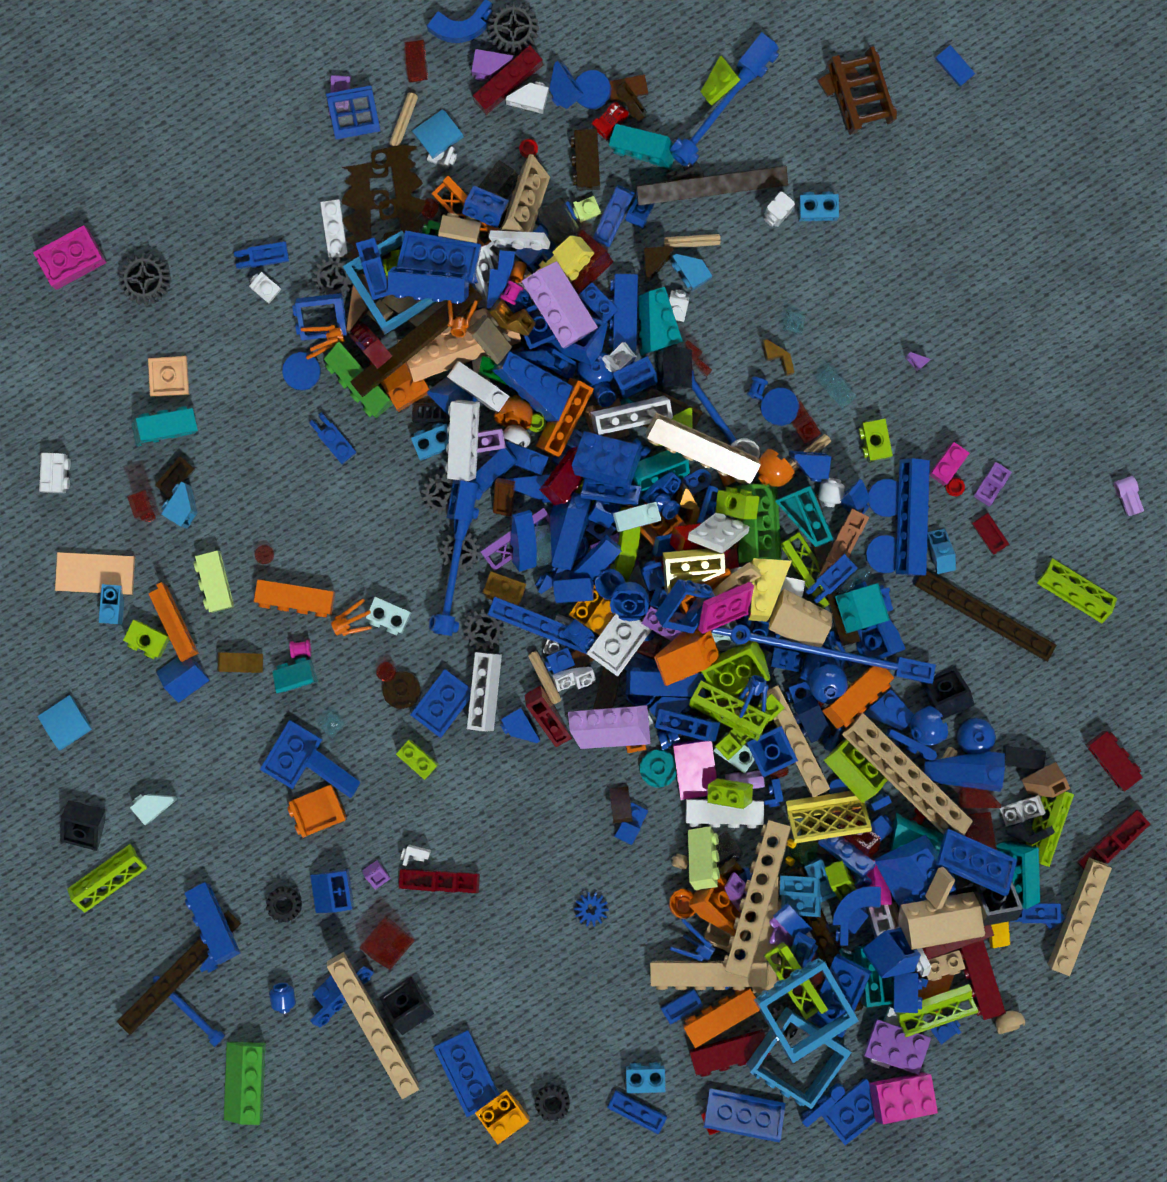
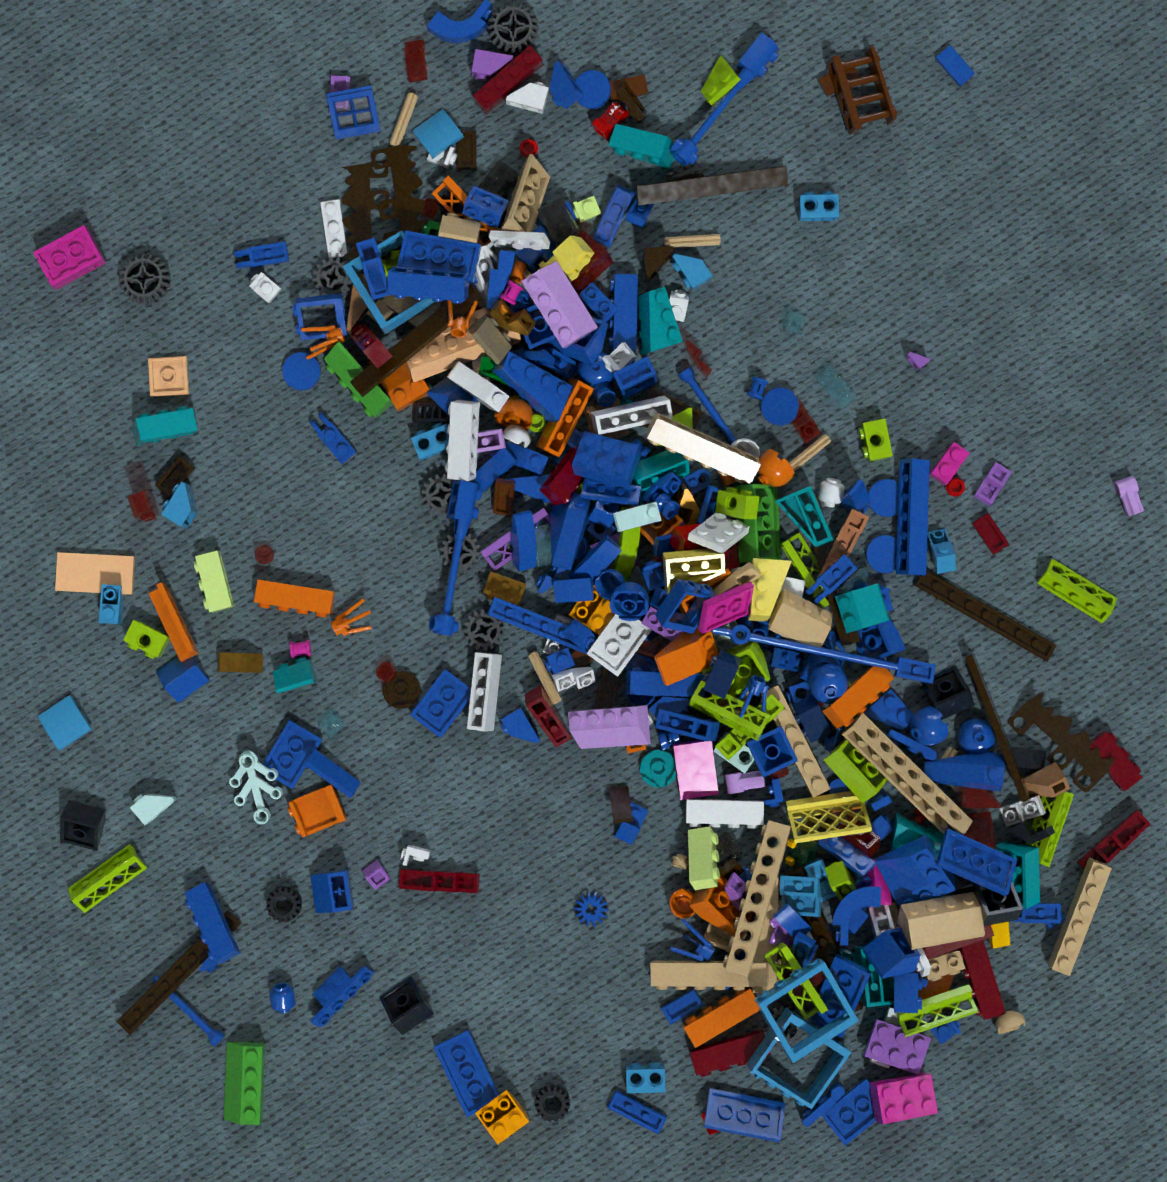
white brick [39,453,71,493] -> none
tan brick [327,952,419,1099] -> none
clear red slope [359,916,415,970] -> none
light aqua brick [366,597,411,635] -> none
lime brick [396,739,439,780] -> none
dark brown brick [571,129,600,191] -> none
black slope [657,347,692,391] -> none
lime brick [707,778,753,809] -> none
pearl gold slope [762,339,795,376] -> none
white brick [764,192,795,227] -> none
blue slope [789,451,831,482] -> none
tan tile [925,867,955,910] -> none
none -> light aqua plant [229,751,283,824]
none -> dark brown tile [457,130,477,170]
none -> dark blue brick [703,650,742,699]
none -> dark brown tile [965,655,1031,802]
none -> dark brown piece [1008,693,1115,792]

